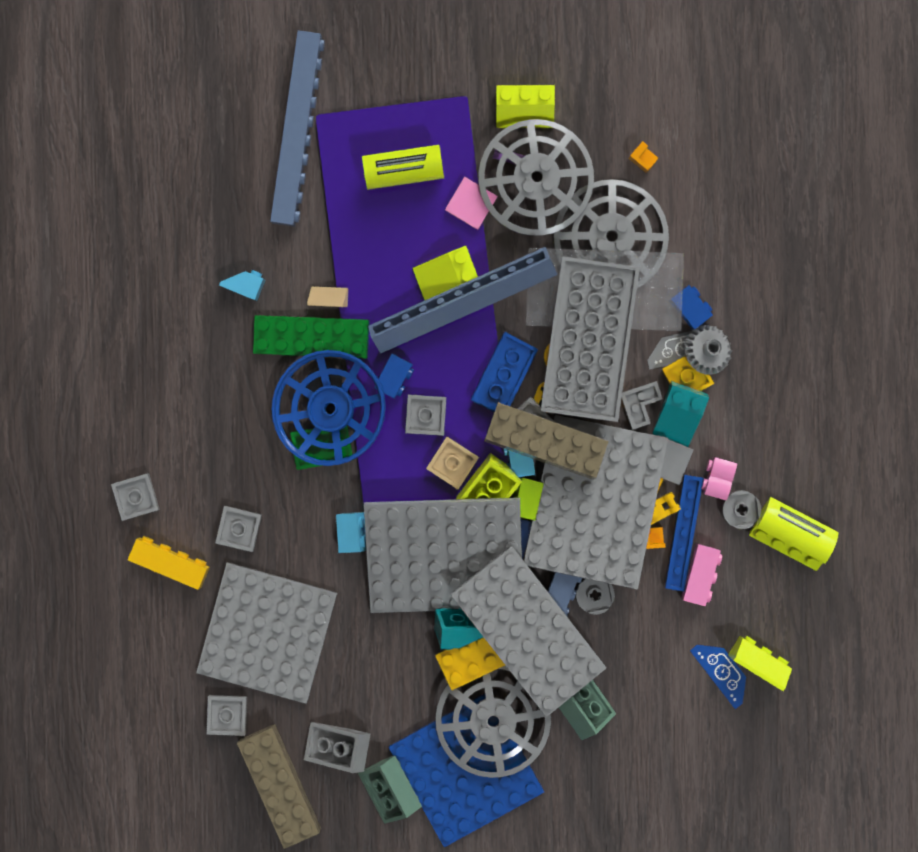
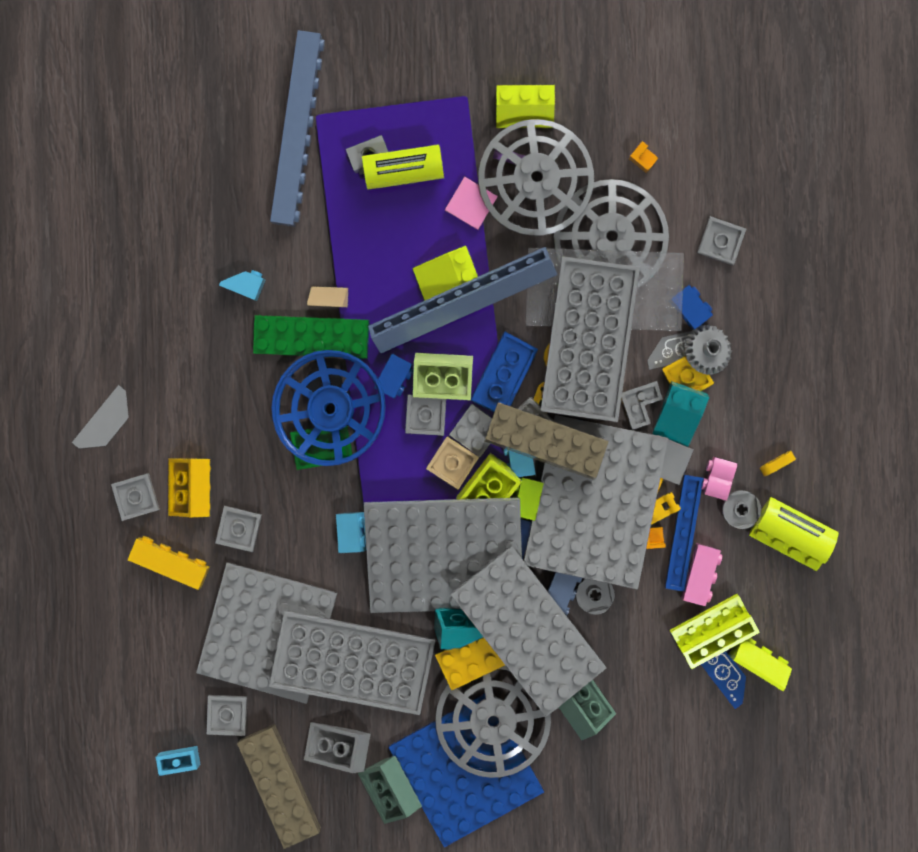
none -> light grey sticker [72,385,129,448]
none -> medium azure brick [156,746,201,776]
none -> yellow slope [168,458,211,517]
none -> light grey plate [269,610,435,715]
none -> light grey brick [346,135,388,175]
none -> yellowish green slope [413,353,473,400]
none -> light grey plate [449,404,492,457]
none -> neon yellow brick [670,594,760,669]
none -> light grey tile [697,216,746,265]
none -> yellow beam [760,451,796,477]

